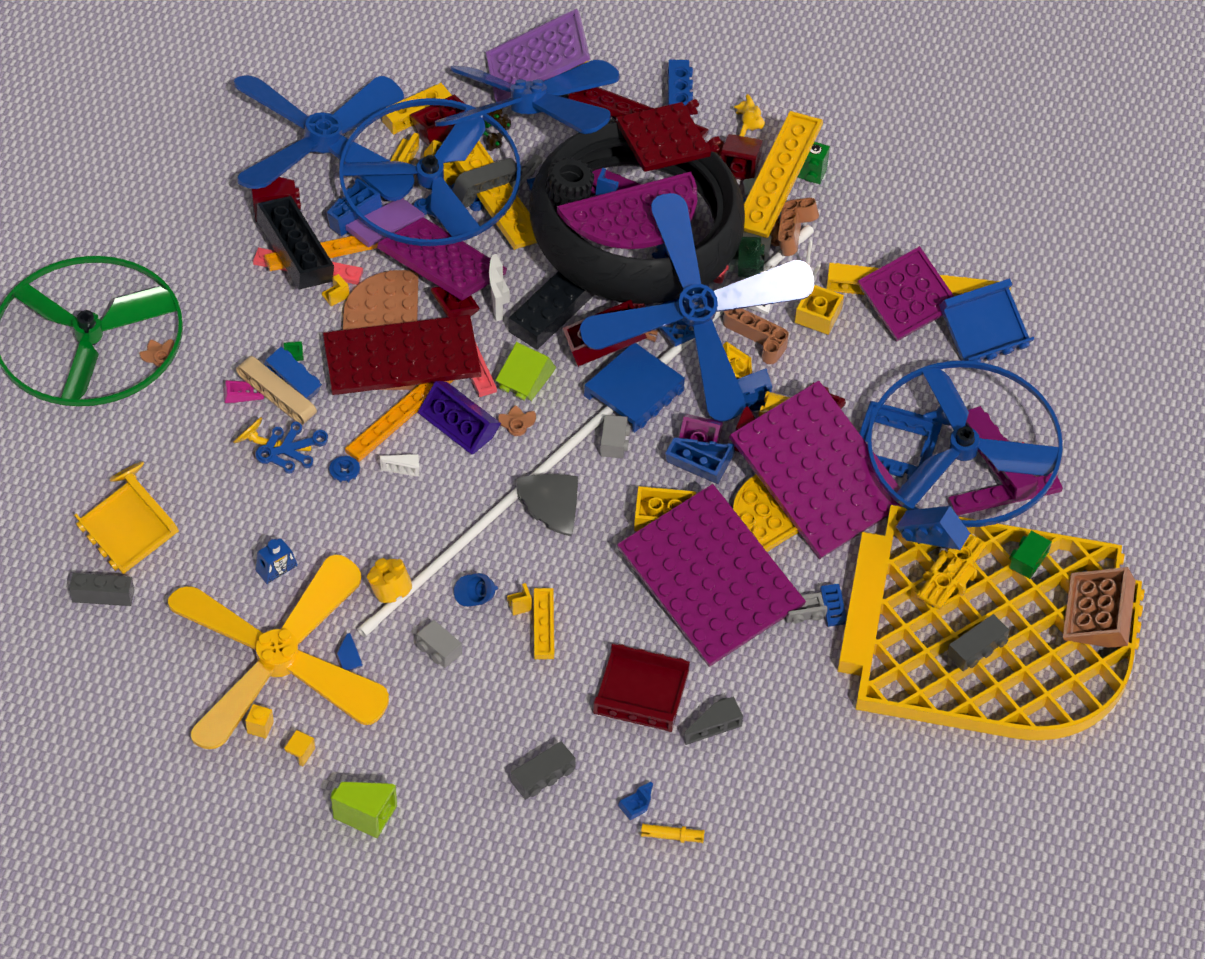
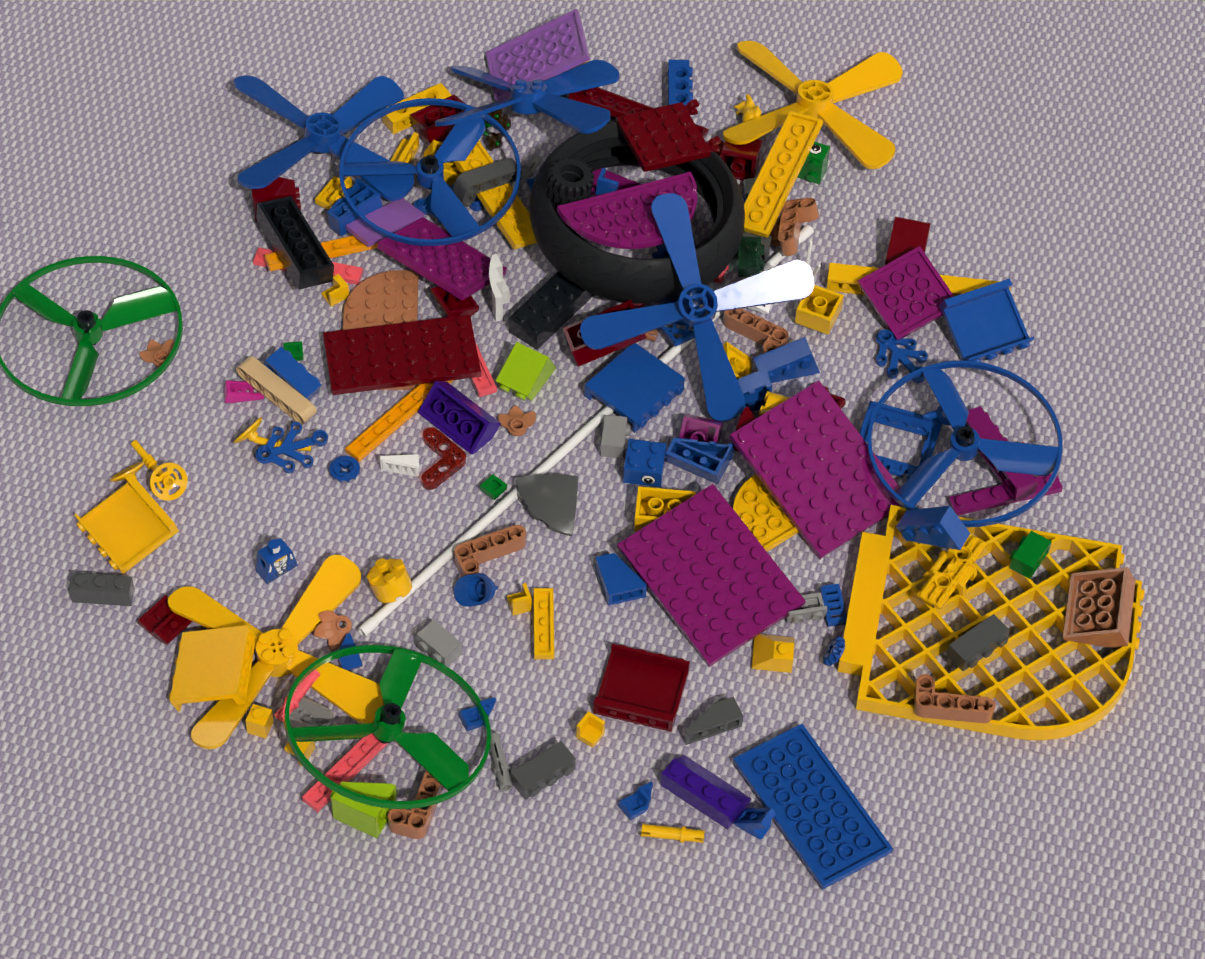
none -> yellow dish [131,440,188,501]
none -> dark red slope [137,595,193,645]
none -> yellow panel [169,625,257,711]
none -> coral pin [274,669,320,722]
none -> green piece [284,645,491,809]
none -> light grey bracket [289,697,334,728]
none -> coral plate [302,733,388,813]
none -> nougat plate [314,611,352,650]
none -> yellow bracket [315,176,353,210]
none -> nougat beam [388,770,443,839]
none -> clear red beam [421,427,466,490]
none -> nougat beam [454,525,526,577]
none -> blue slope [459,697,496,731]
none -> green plate [480,474,507,500]
none -> light grey pin [490,733,513,791]
none -> yellow panel [576,711,605,748]
none -> blue slope [595,553,647,606]
none -> blue brick [623,439,667,487]
none -> dark purple slope [660,755,752,830]
none -> yellow piece [722,41,903,169]
none -> blue plate [733,724,893,890]
none -> blue slope [734,808,776,840]
none -> yellow slope [752,634,794,673]
none -> blue wedge [754,337,820,383]
none -> blue gear [823,636,845,666]
none -> blue plant [876,330,928,383]
none -> dark red slope [885,217,931,265]
none -> nougat beam [914,674,996,723]

